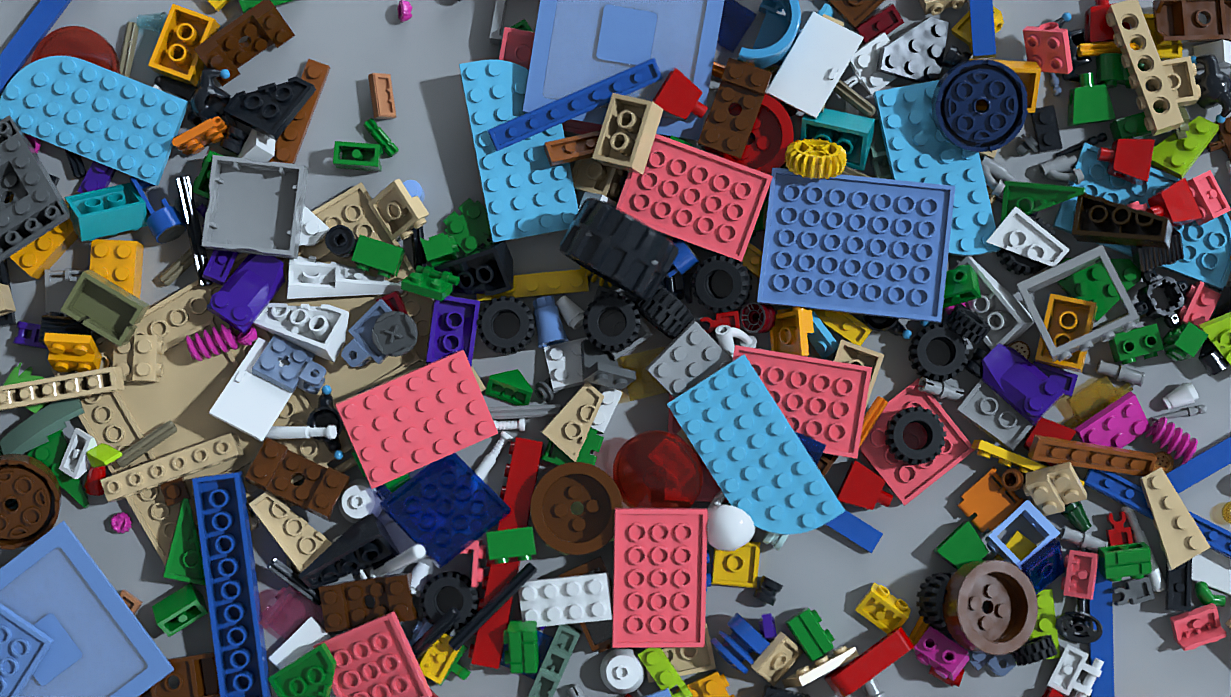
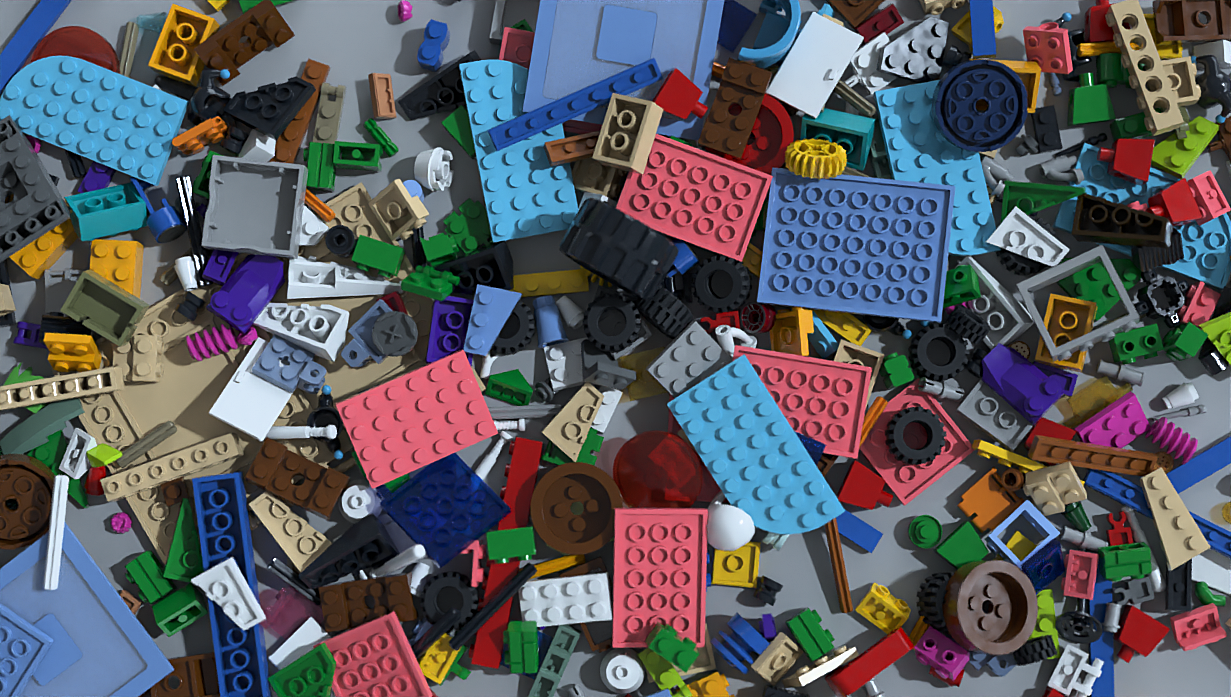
none -> white axle [43,475,69,590]
none -> green brick [125,550,177,604]
none -> white cone [174,256,198,291]
none -> black wheel [175,290,206,321]
none -> white wing [191,557,266,630]
none -> green brick [303,142,336,192]
none -> orange axle [304,189,335,222]
none -> dark tan plate [313,82,346,144]
none -> black wedge [398,50,481,120]
none -> white cone [414,147,454,192]
none -> blue brick [417,19,450,72]
none -> green brick [441,105,476,160]
none -> medium blue wing [463,284,523,356]
none -> white bar [480,351,499,379]
none -> light orange axle [519,554,586,579]
none -> green brick [645,622,699,673]
none -> dark orange axle [824,517,853,613]
none -> green brick [879,352,915,390]
none -> green plate [908,515,943,549]
none -> light grey pin [1101,603,1122,633]
none -> red torso [1113,604,1170,663]

